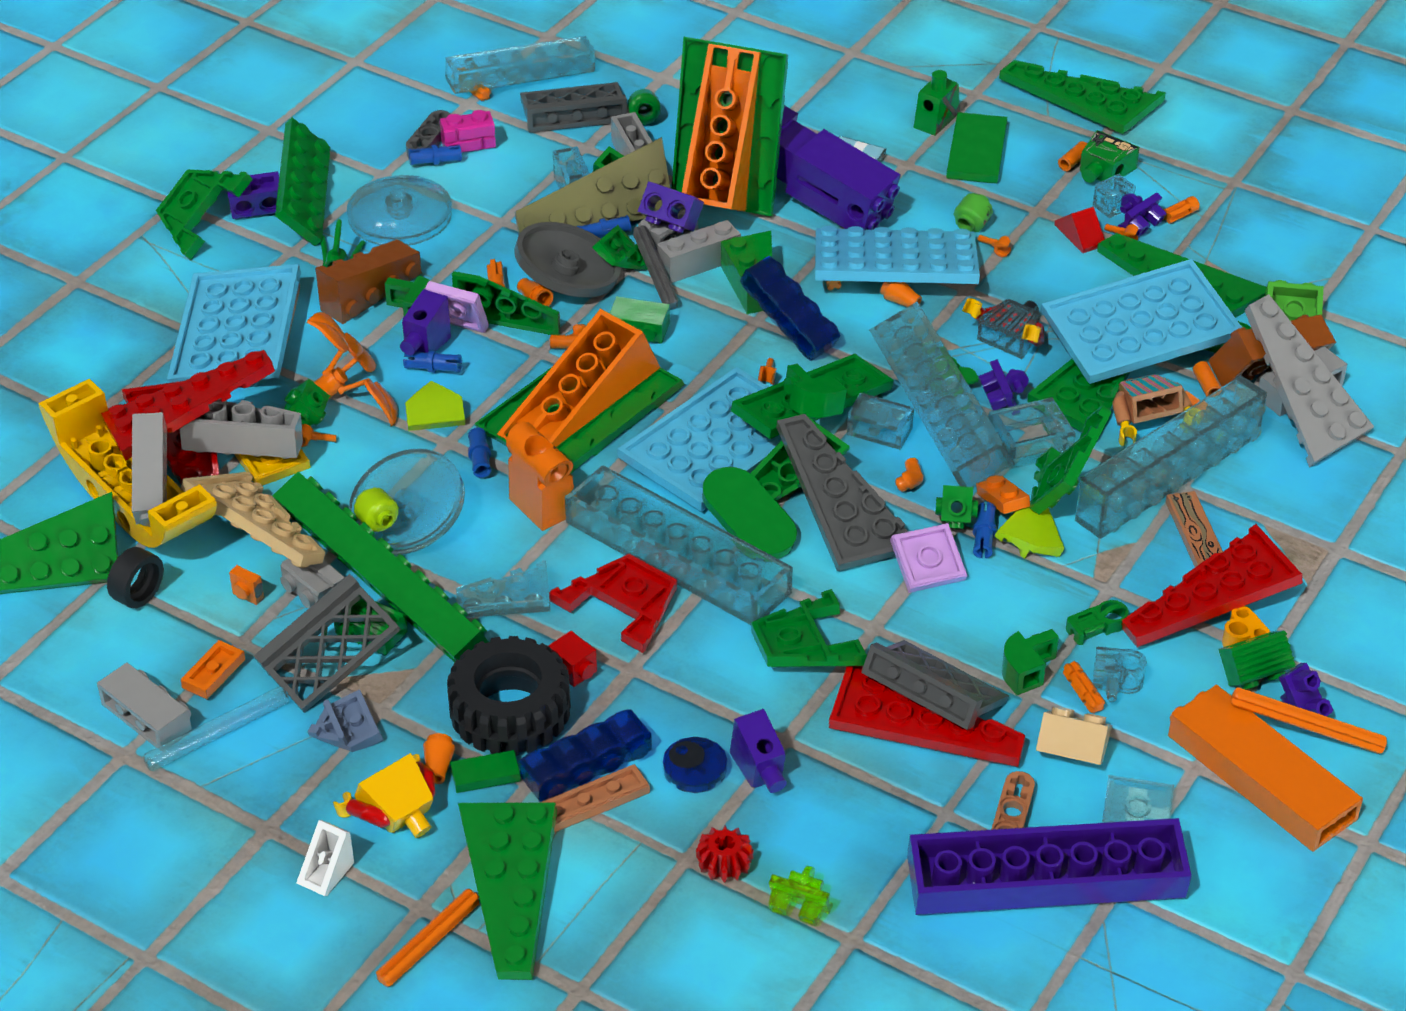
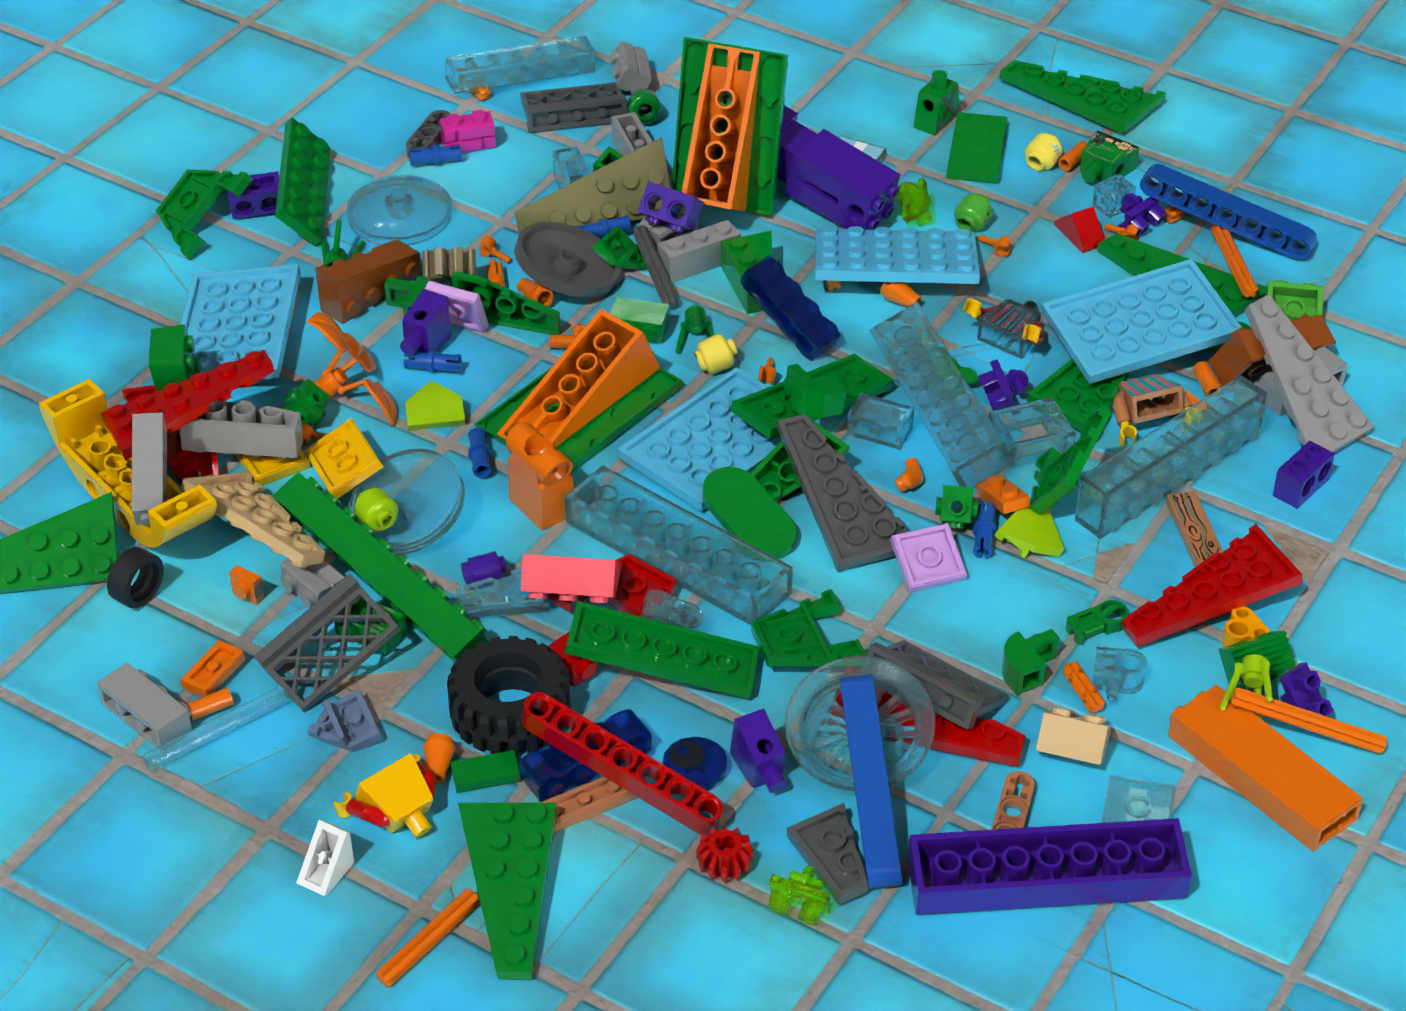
none -> green brick [148,324,201,392]
none -> orange axle [186,687,234,722]
none -> yellow tile [304,418,384,499]
none -> dark tan gear [422,247,476,283]
none -> dark purple brick [460,551,507,587]
none -> orange hand [479,236,512,264]
none -> coral slope [521,554,622,603]
none -> red beam [522,692,723,835]
none -> green plate [565,601,759,699]
none -> light grey brick [609,41,652,94]
none -> clear light blue piece [641,590,703,629]
none -> green plant [675,304,714,354]
none -> light yellow head [694,334,738,375]
none -> clear light blue piece [785,656,935,792]
none -> dark grey wing [787,803,868,905]
none -> blue beam [840,674,902,889]
none -> clear neon green hips [897,177,932,227]
none -> light yellow head [1024,133,1063,171]
none -> blue beam [1140,164,1317,260]
none -> orange axle [1210,223,1258,298]
none -> lime plant [1219,654,1273,719]
none -> dark purple brick [1273,440,1335,509]

